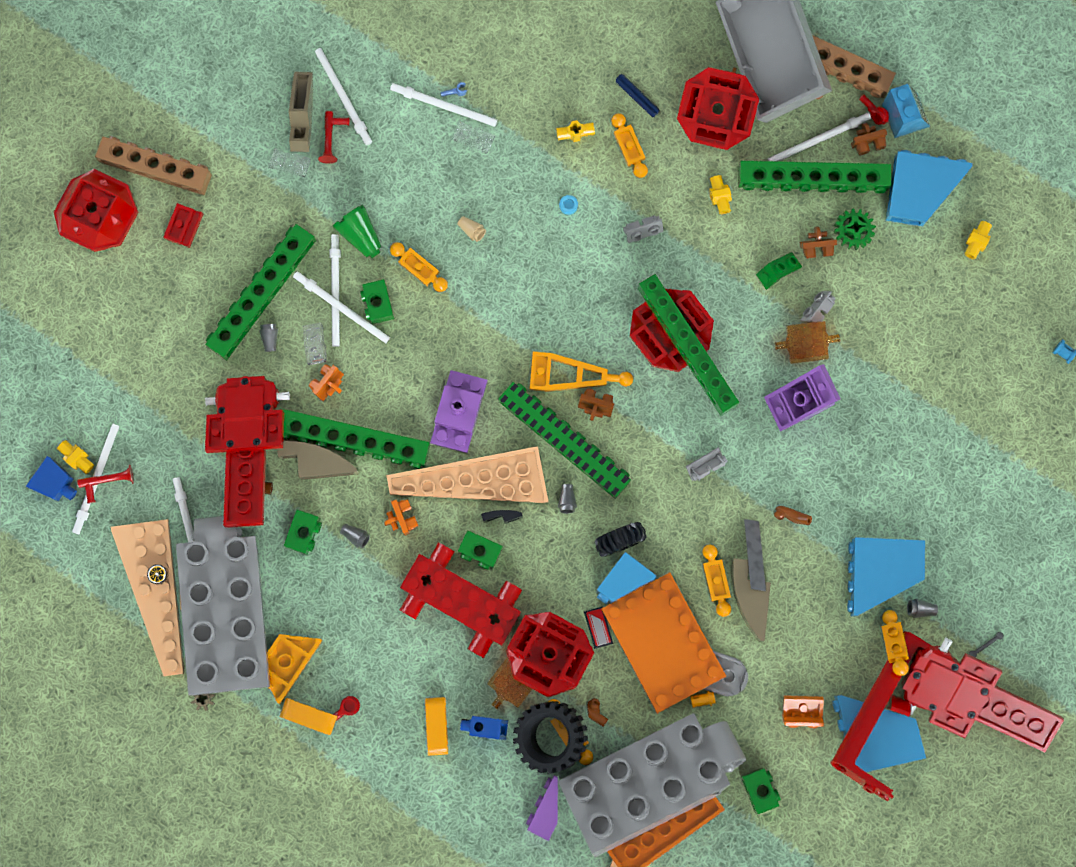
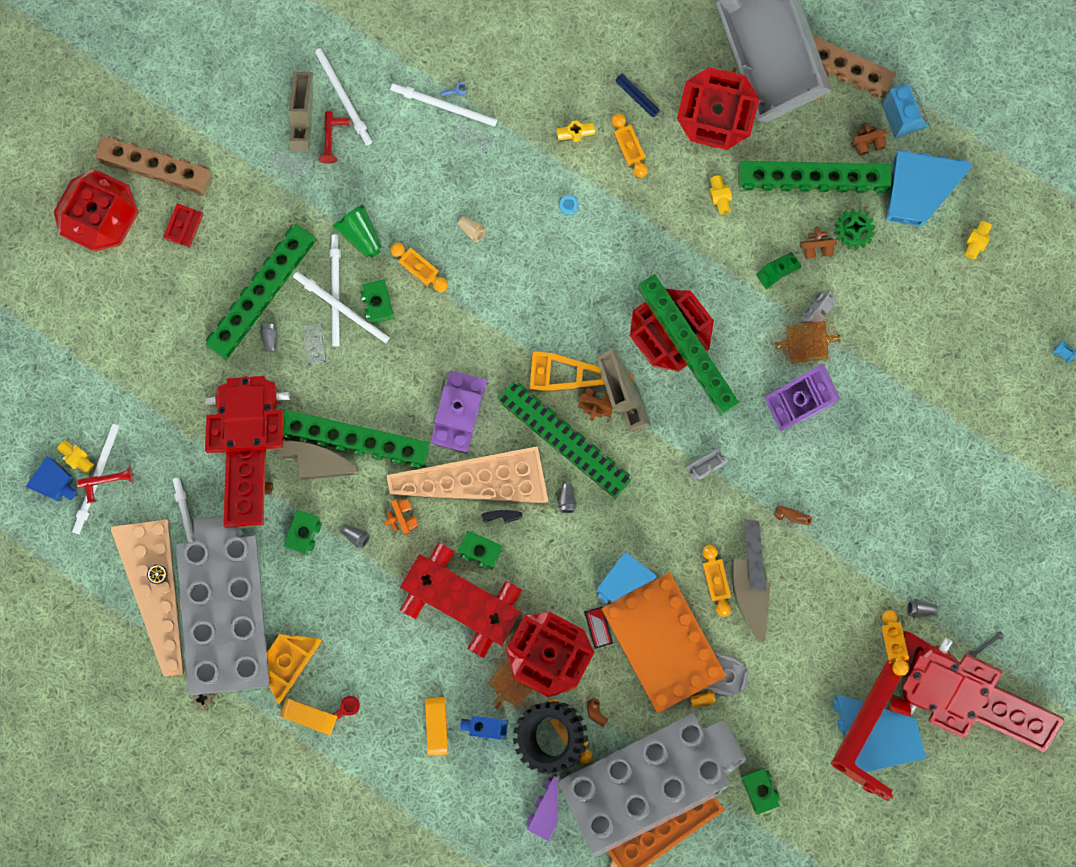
orange hips [309,364,344,401] -> none
black gear [595,522,647,557] -> none
light grey hinge [623,215,663,243] -> none
white bar [768,112,871,161] -> none
orange bracket [782,696,824,728] -> none
dark azure slope [847,537,925,617] -> none
red plate [859,95,889,125] -> none
none -> dark tan slope [596,349,651,432]

